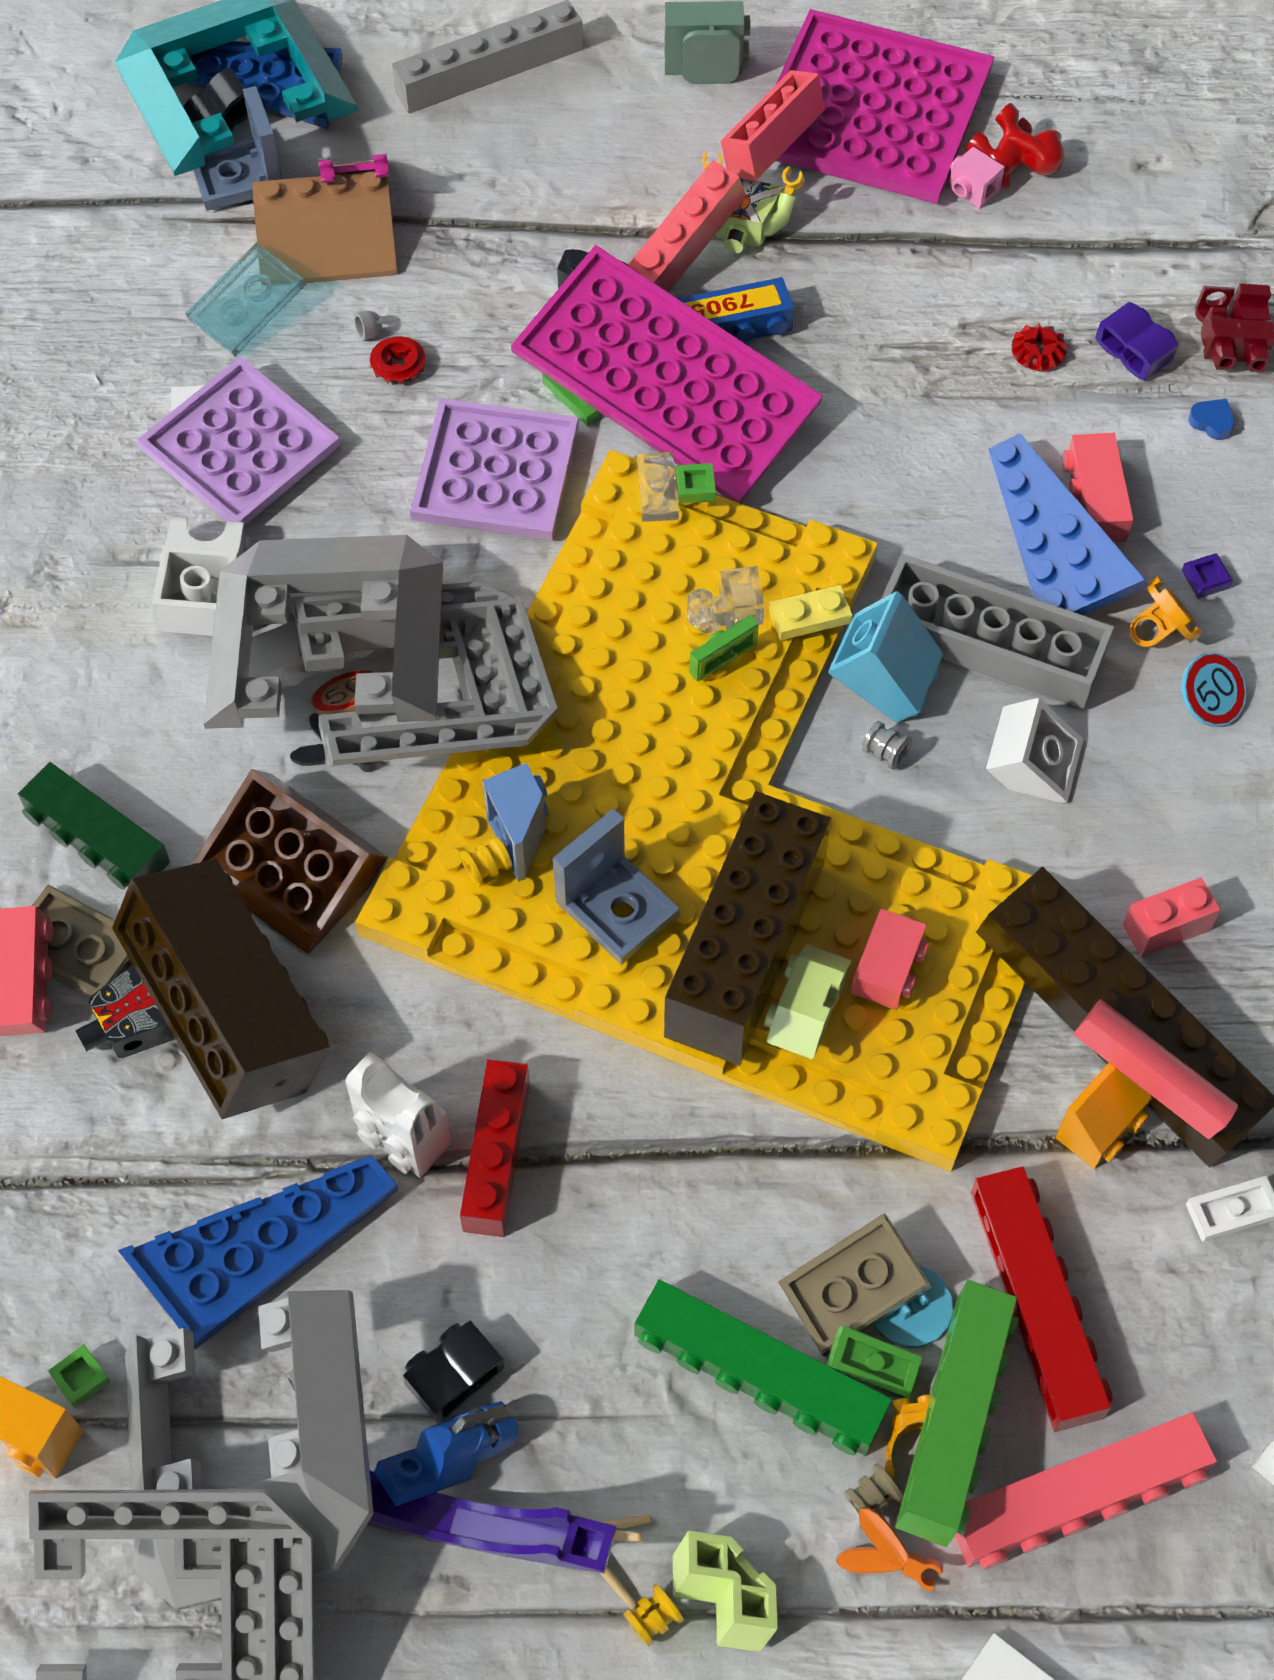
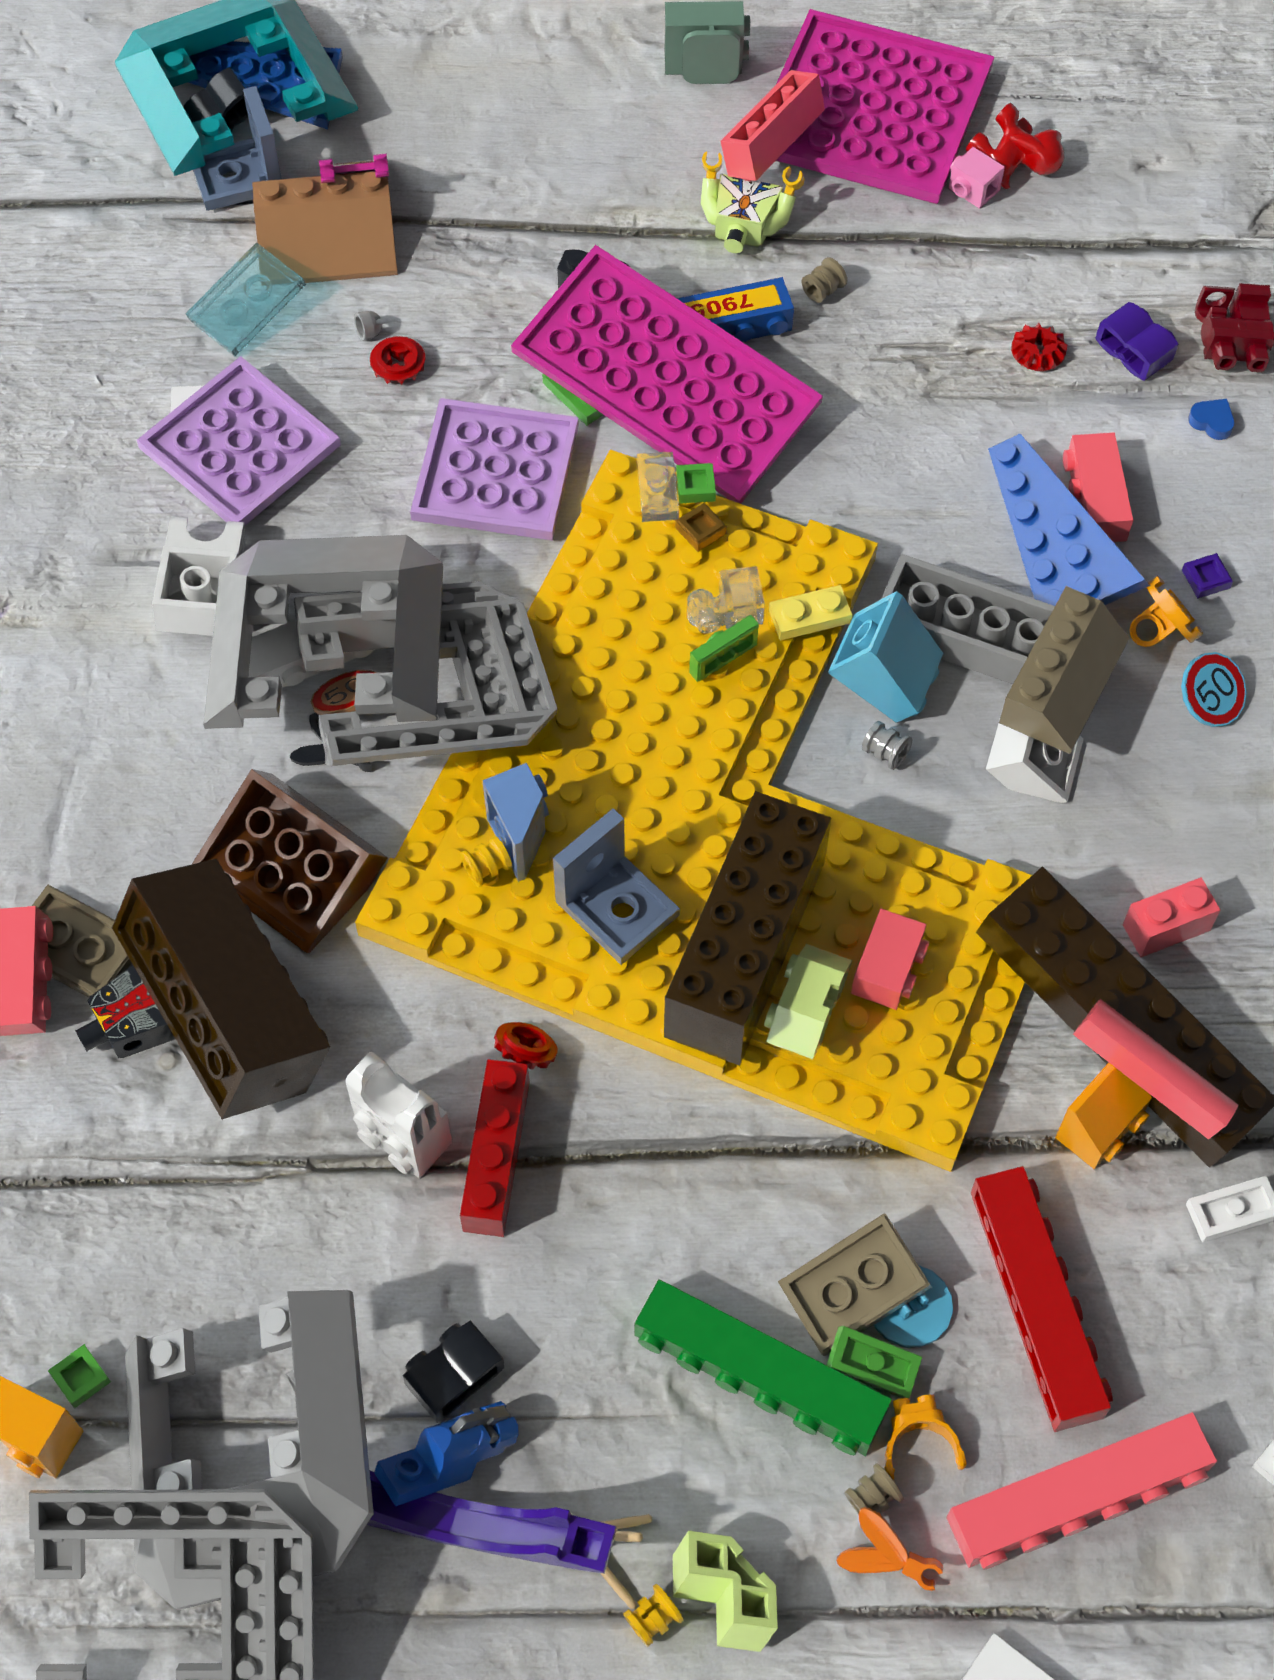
dark green brick [17,762,170,890] -> none
blue wing [118,1155,398,1350] -> none
light grey brick [392,0,583,114] -> none
coral brick [628,160,746,293] -> none
bright green brick [895,1279,1019,1547] -> none
none -> red gear [494,1022,558,1070]
none -> pearl gold tile [675,502,727,552]
none -> dark tan bush [801,257,847,303]
none -> dark tan slope [999,586,1129,754]

